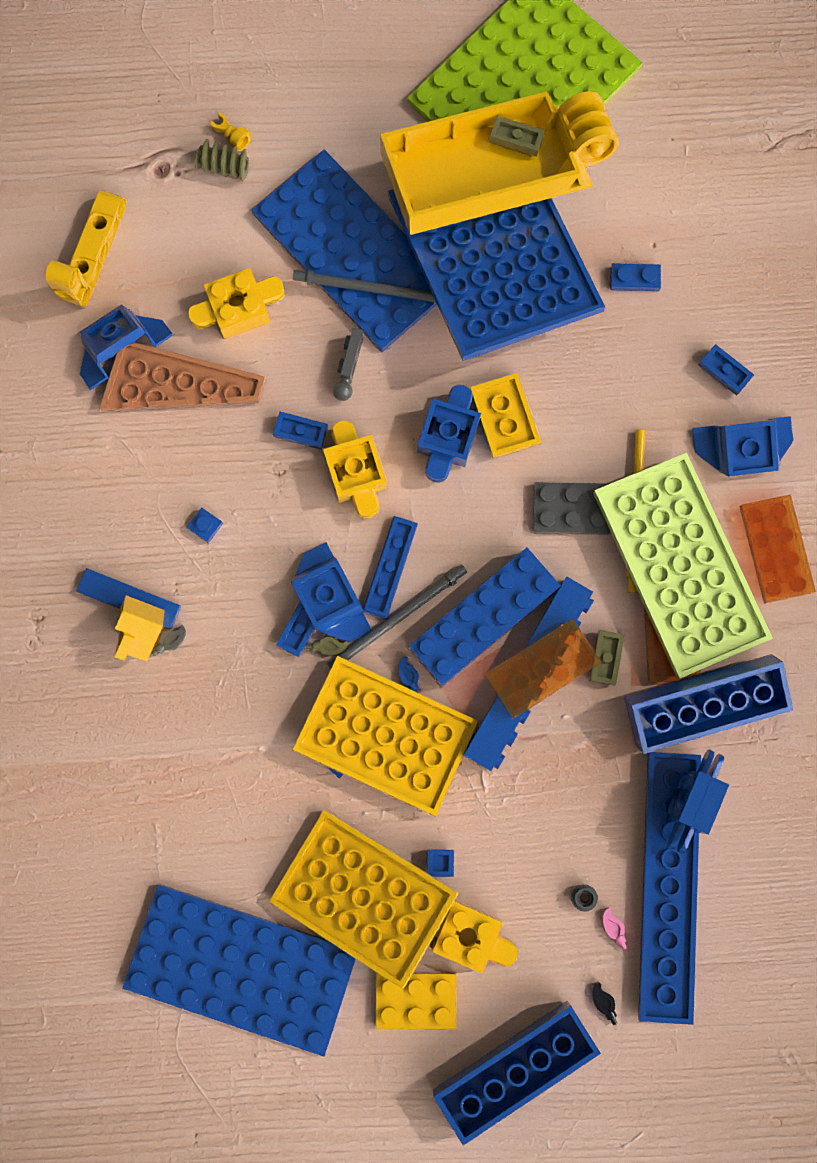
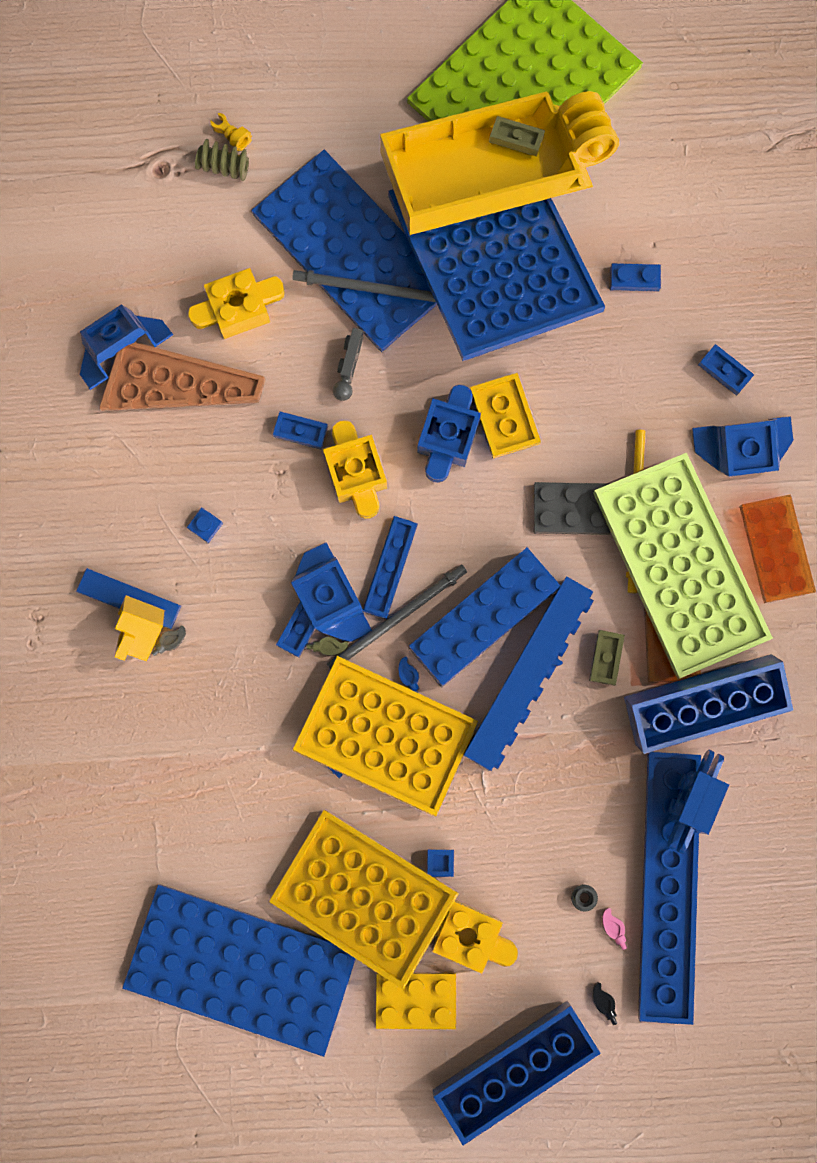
yellow beam [45,190,126,308] -> none
clear orange plate [485,619,602,719] -> none

